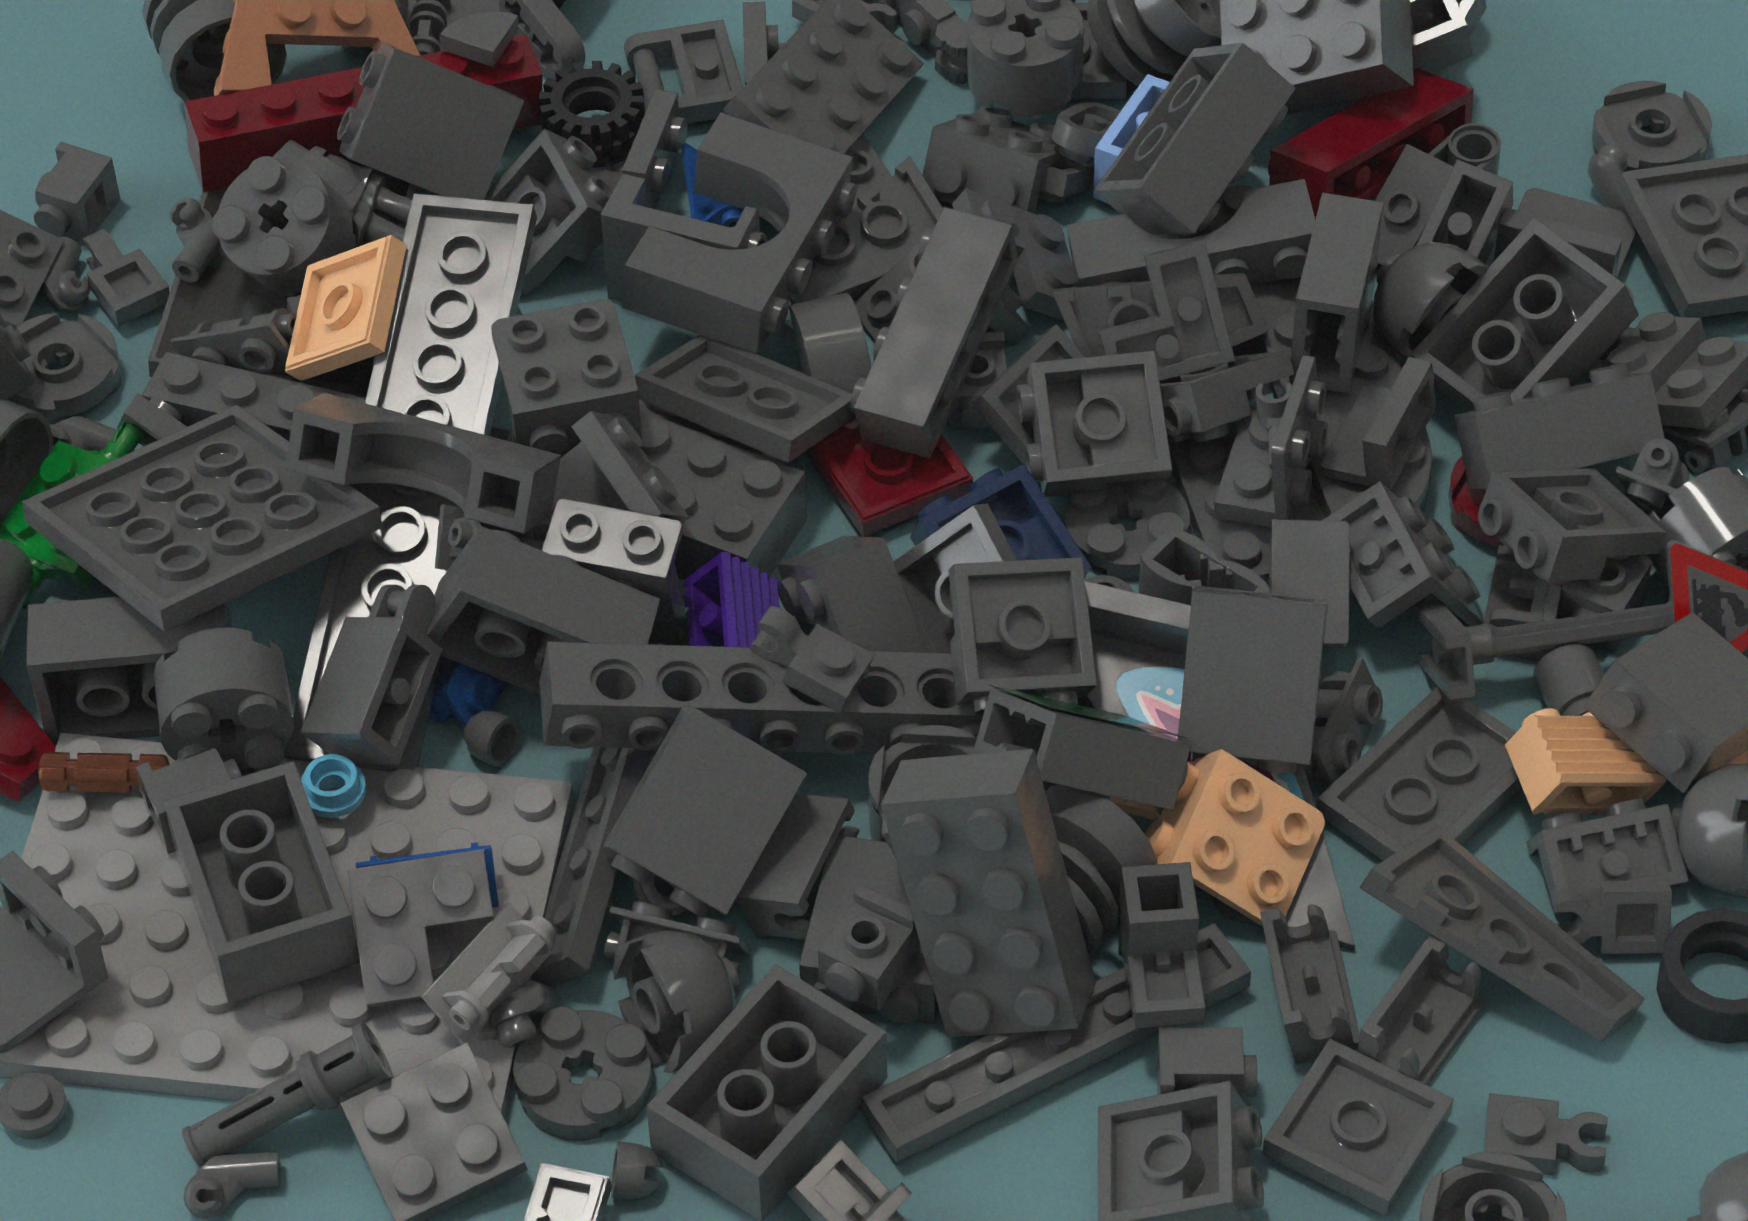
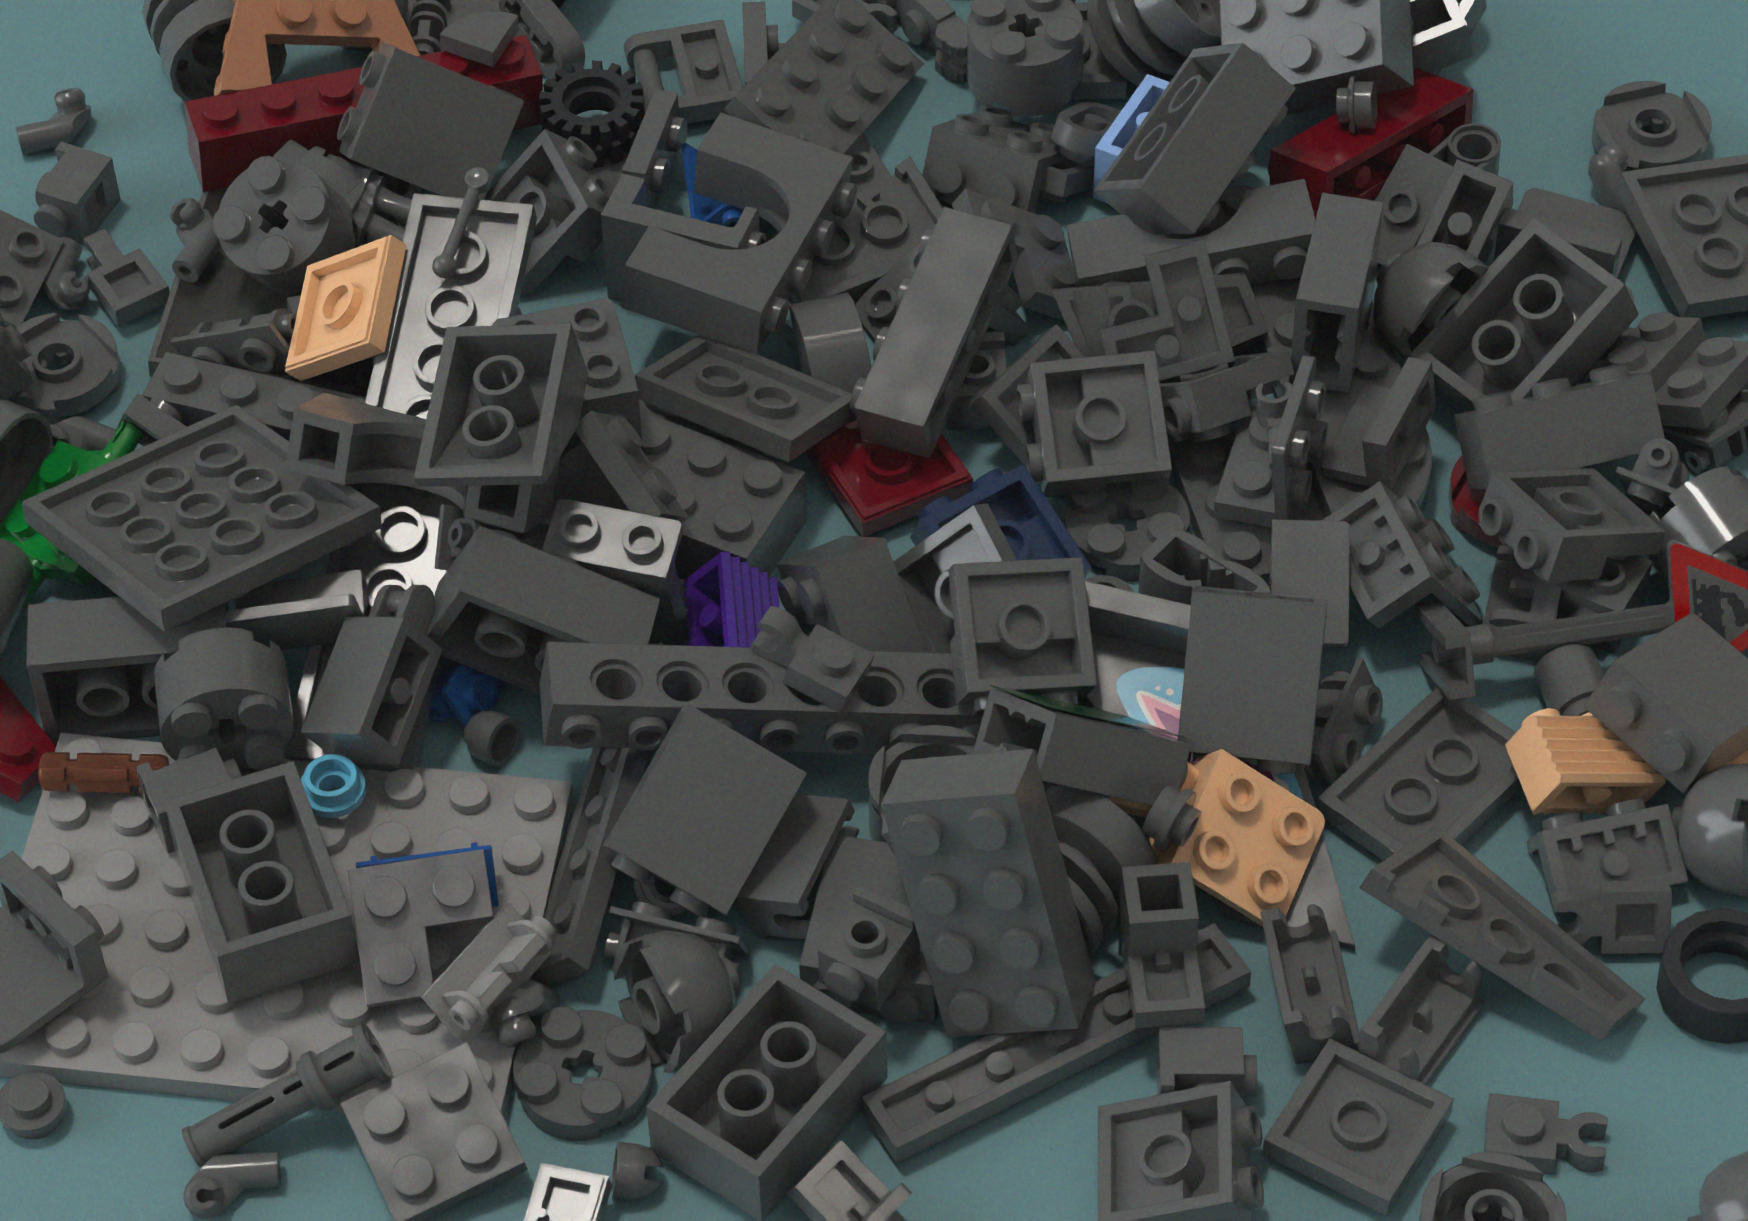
none -> dark grey arm [16,88,91,155]
none -> dark grey panel [225,569,369,650]
none -> dark grey slope [414,323,588,487]
none -> dark grey hinge [432,167,491,278]
none -> dark grey plate [1142,785,1202,852]
none -> dark grey plate [1336,76,1377,134]

